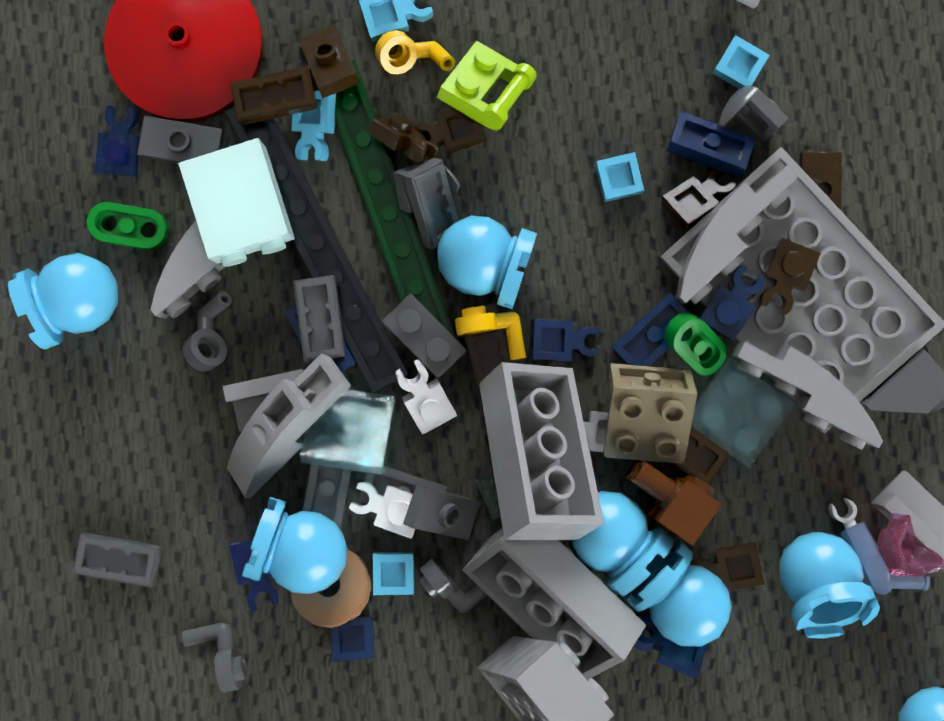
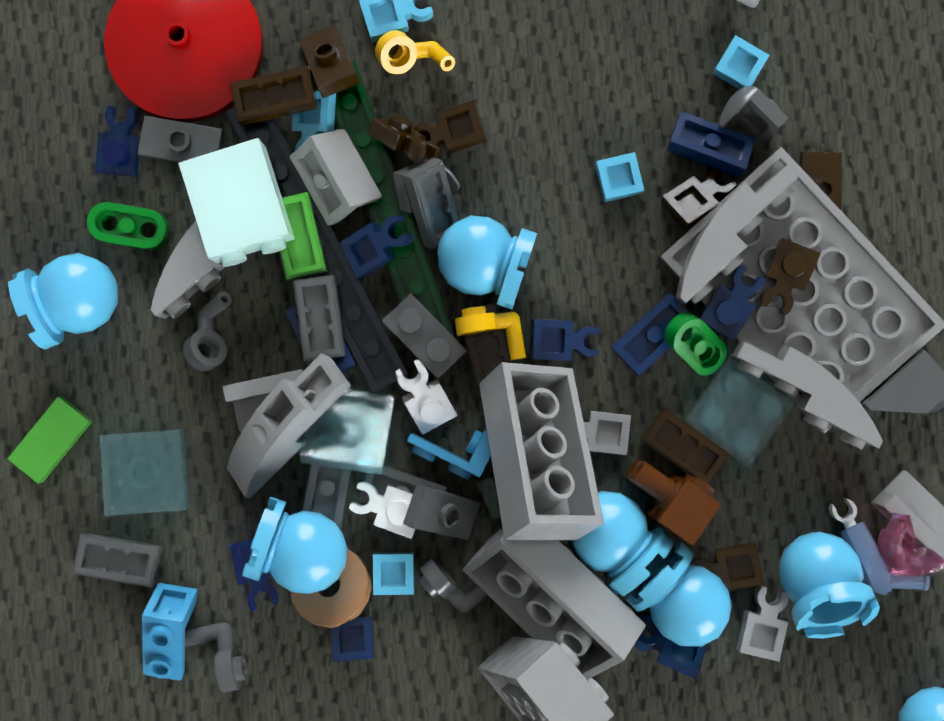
lime plate [437,41,537,130] -> none
dark tan bracket [603,363,697,464] -> none
none -> bright green tile [7,396,92,484]
none -> clear light blue plate [100,429,189,516]
none -> dark azure bracket [142,583,198,681]
none -> bright green tile [280,192,328,281]
none -> light grey panel [289,129,382,226]
none -> dark blue plate [339,216,414,278]
none -> dark azure bracket [407,428,491,480]
none -> light grey plate [736,585,788,662]

